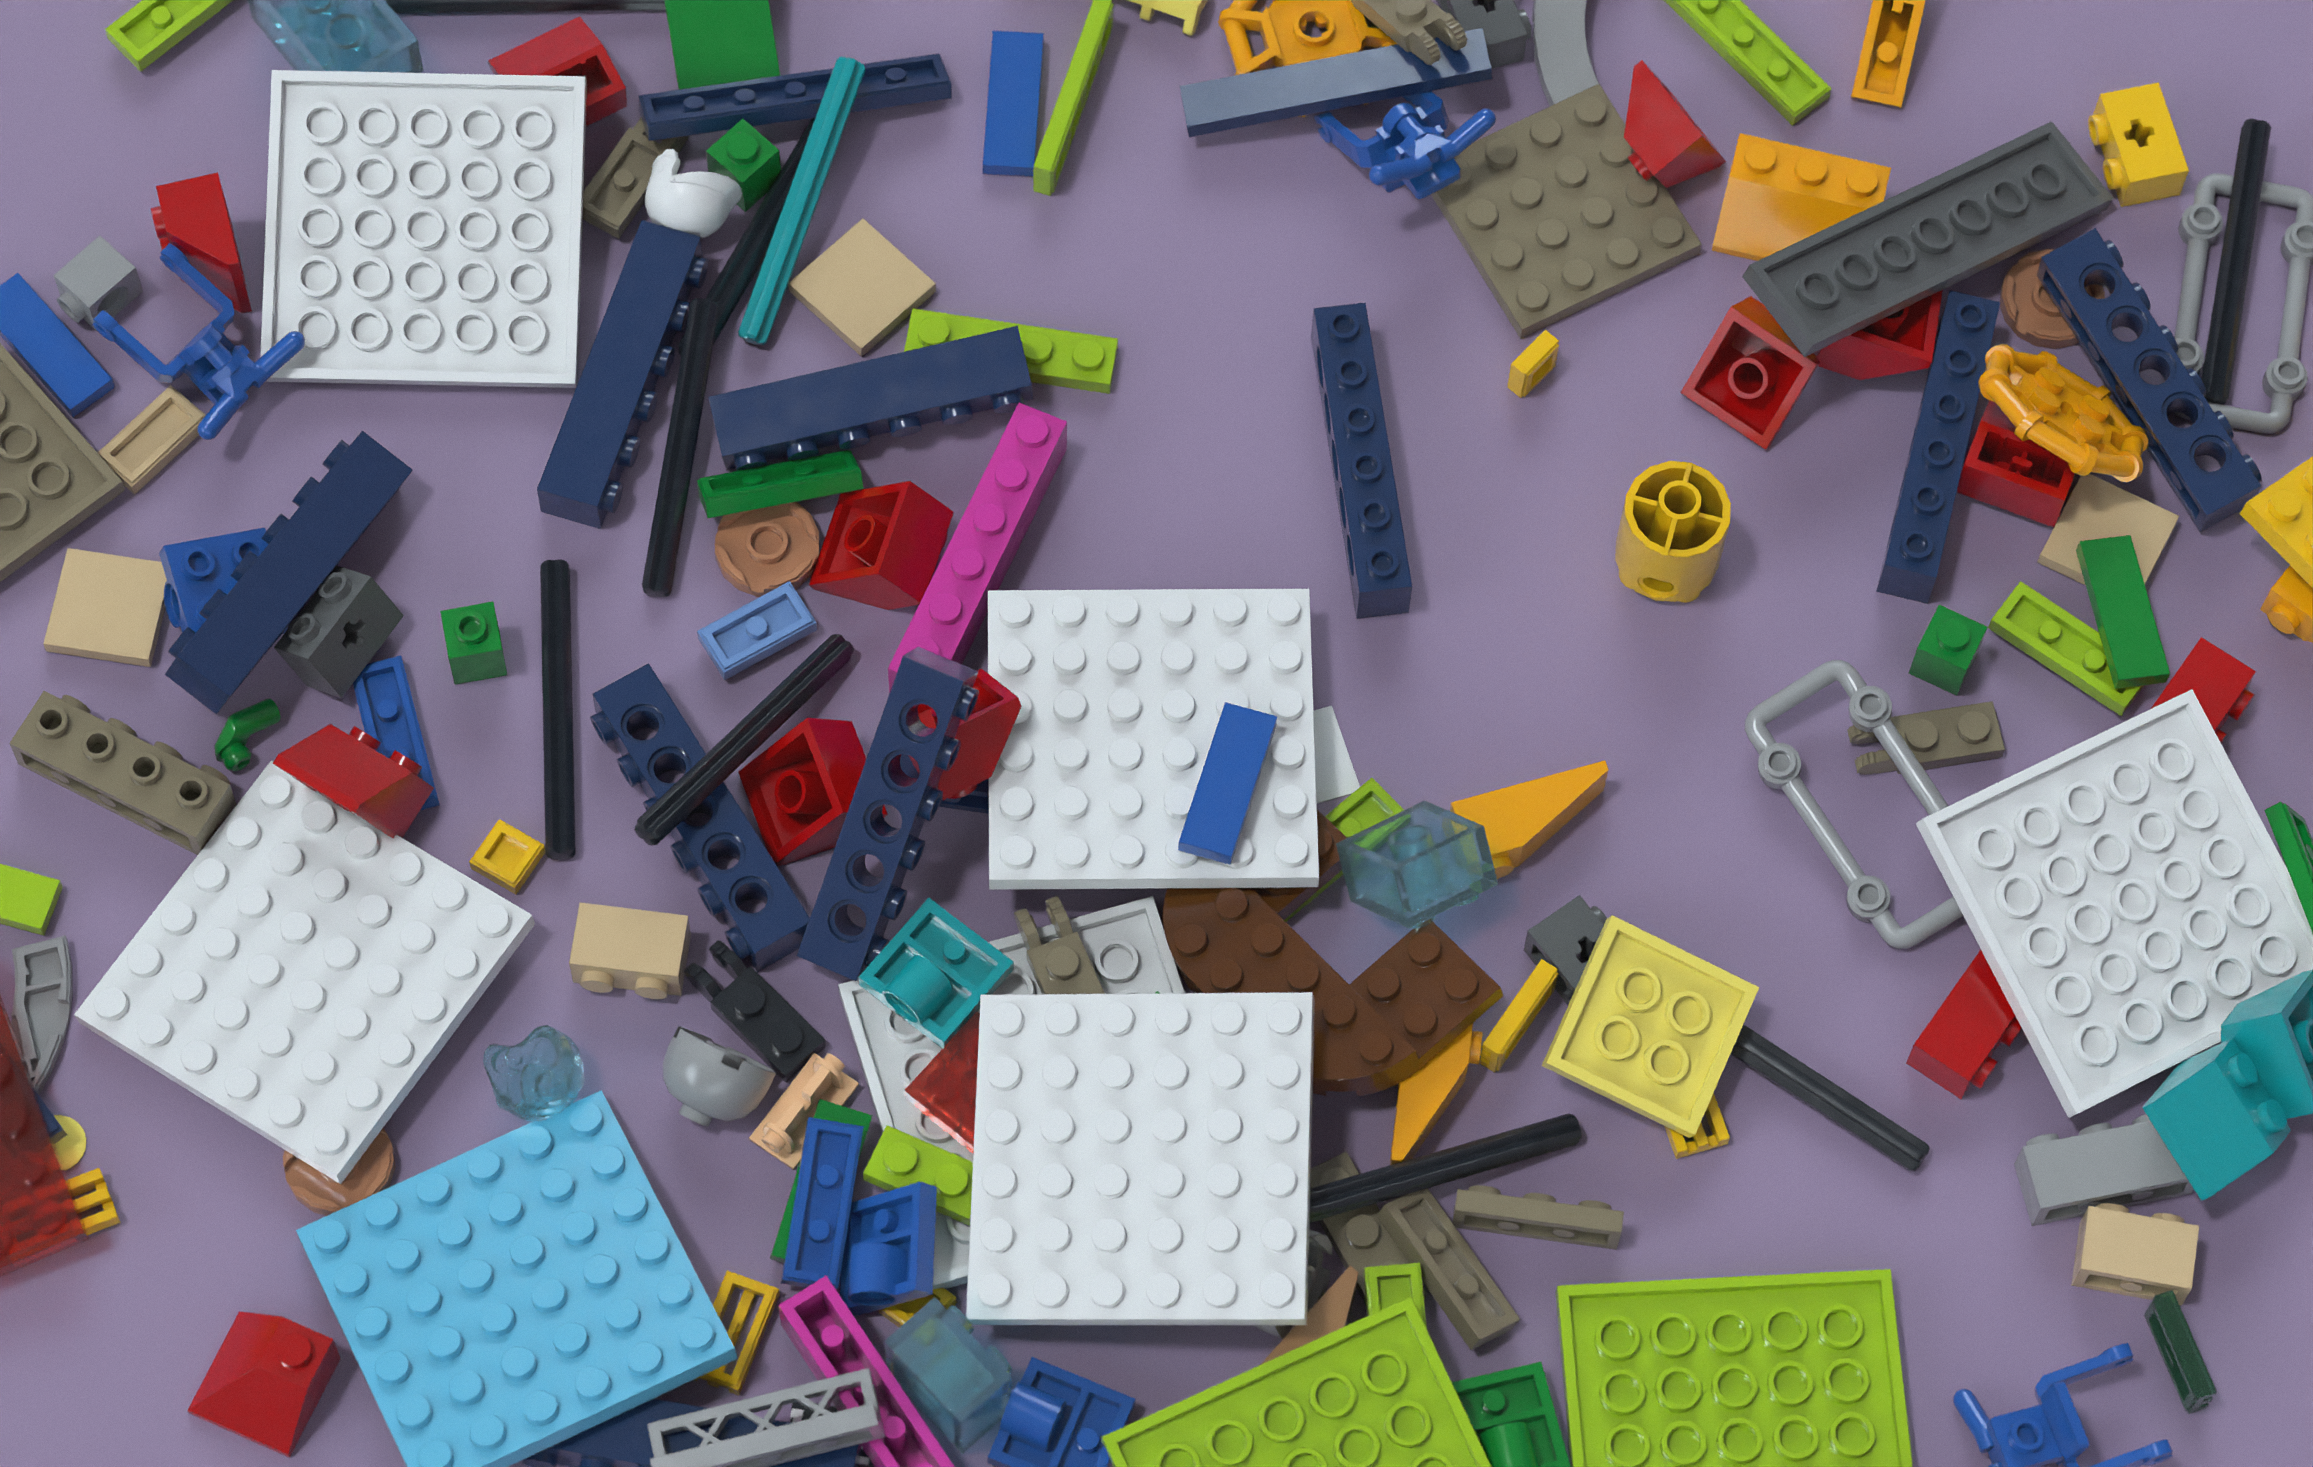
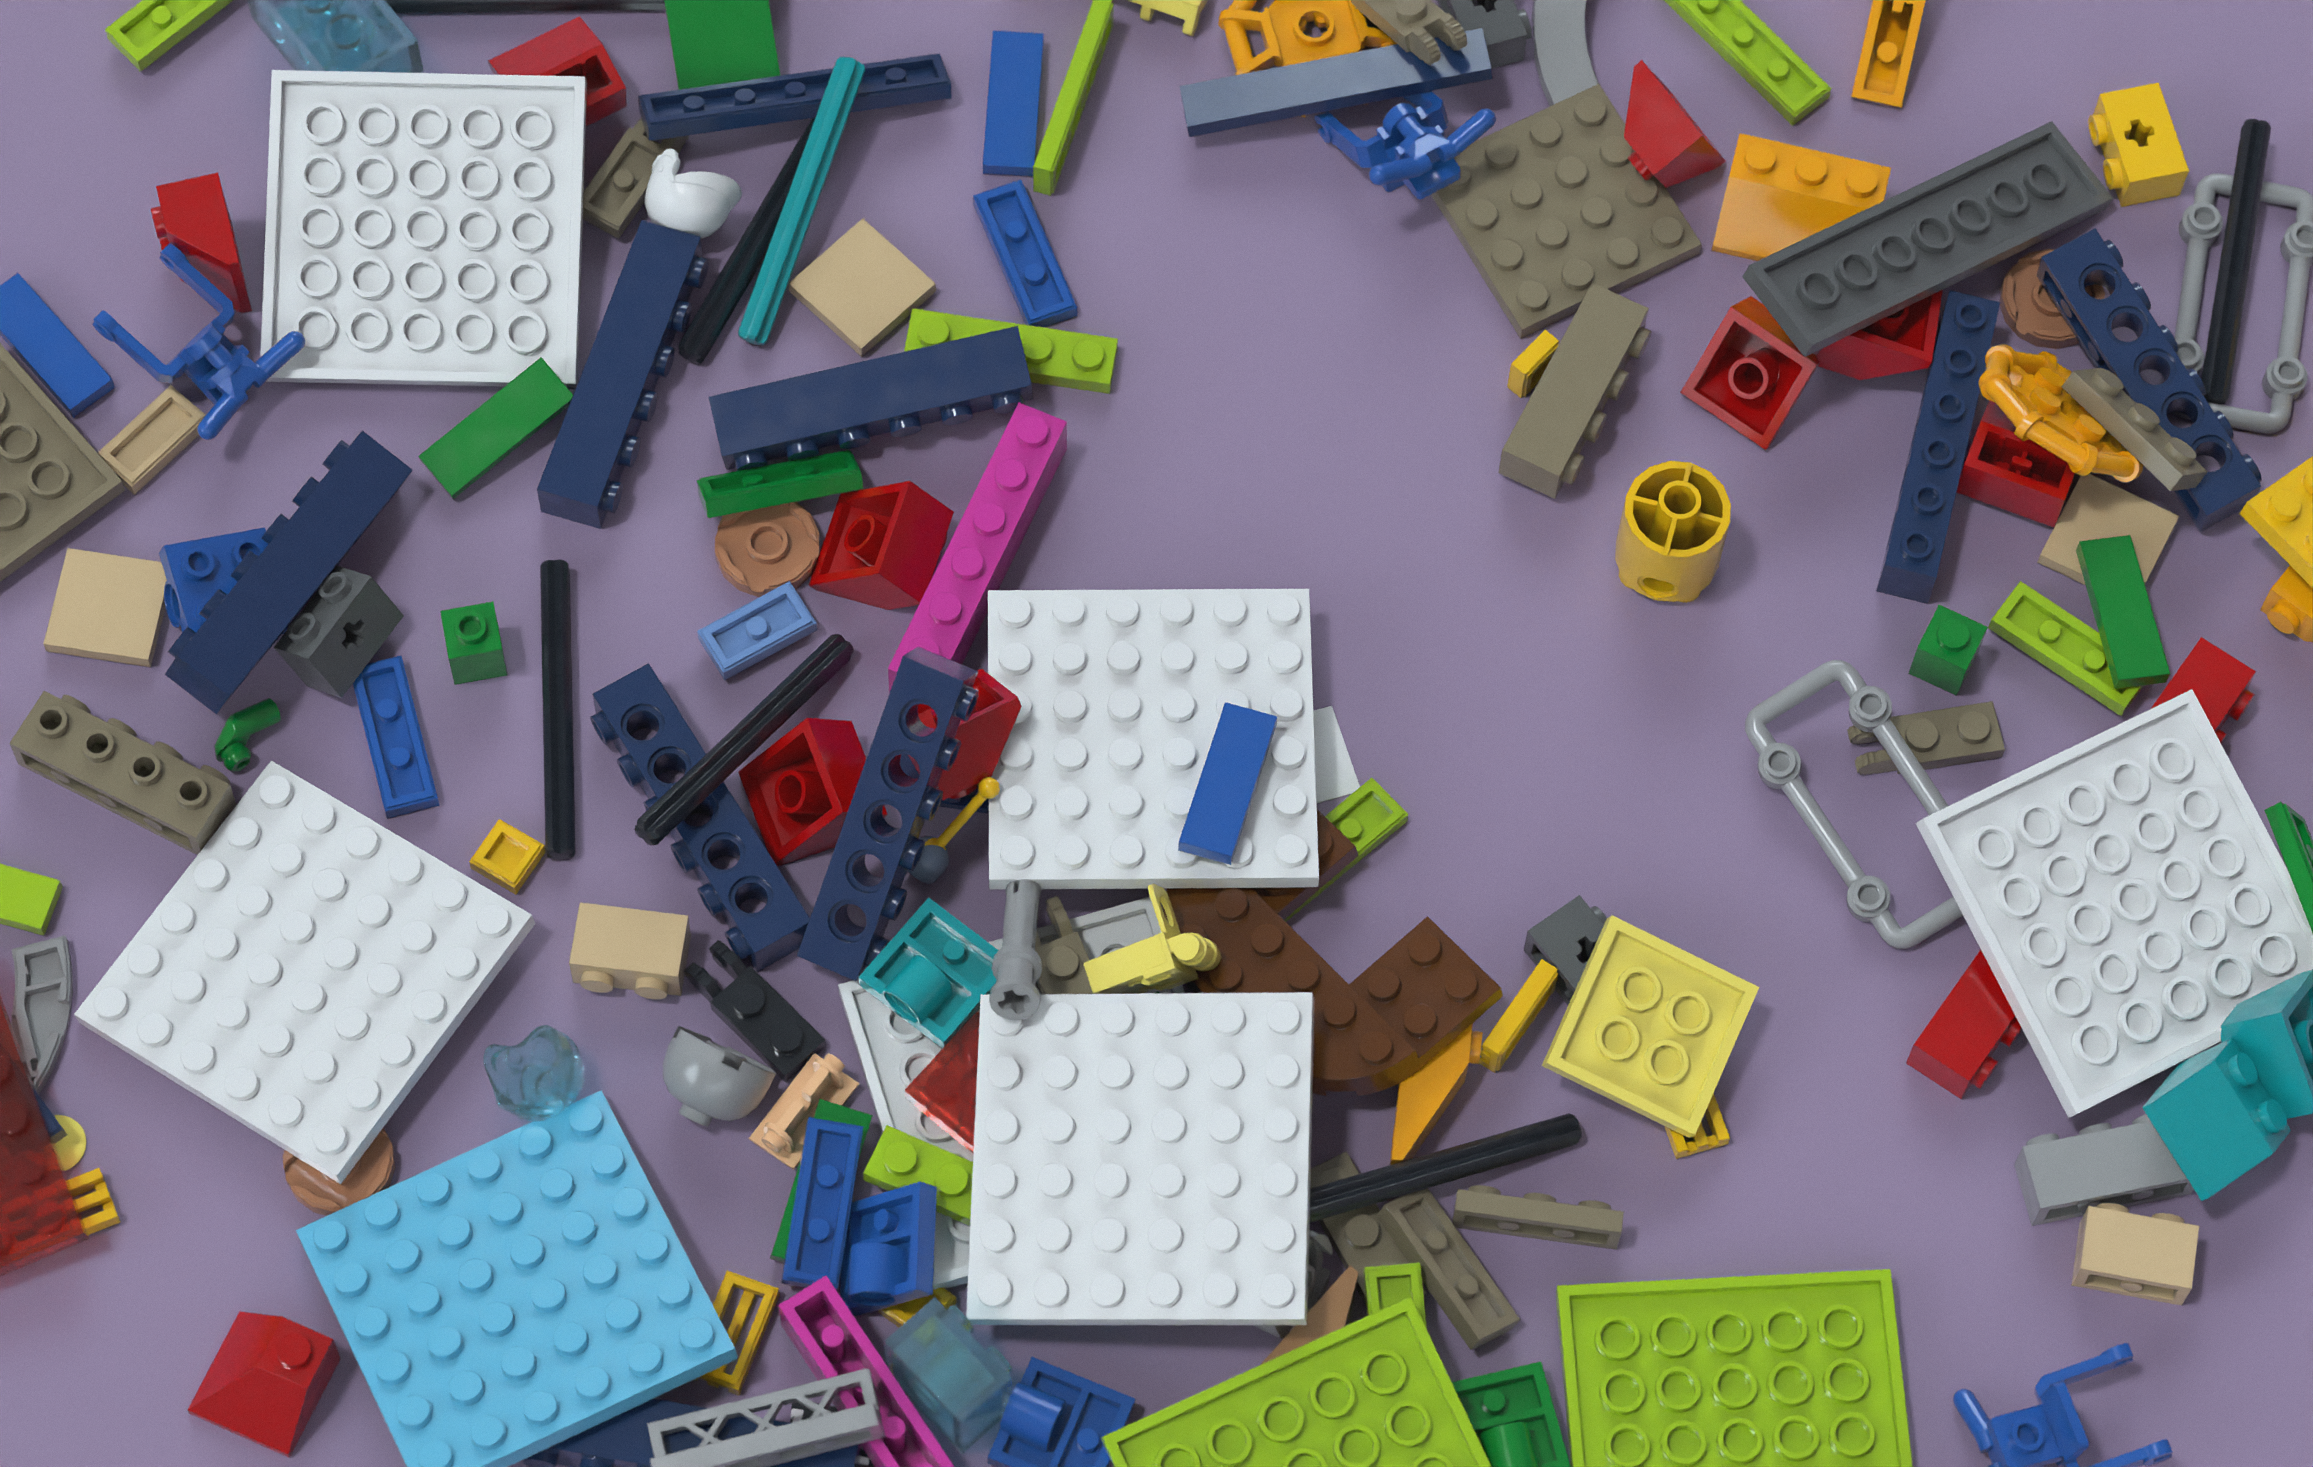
light grey brick [53,235,143,331] -> none
red slope [272,724,434,838] -> none
black axle [642,298,719,597] -> none
green brick [706,119,781,212] -> none
dark blue brick [1311,302,1412,619] -> none
clear light blue brick [1336,800,1498,929] -> none
light orange slope [1447,760,1609,880] -> none
black axle [1731,1024,1930,1171] -> none
clear green tile [2144,1290,2217,1414] -> none
none -> green tile [418,357,573,499]
none -> hinge [907,777,1000,884]
none -> blue tile [973,179,1077,328]
none -> light grey pin [989,880,1042,1020]
none -> light yellow piece [1083,883,1221,994]
none -> dark tan brick [1498,283,1652,499]
none -> dark tan plate [2061,368,2208,491]

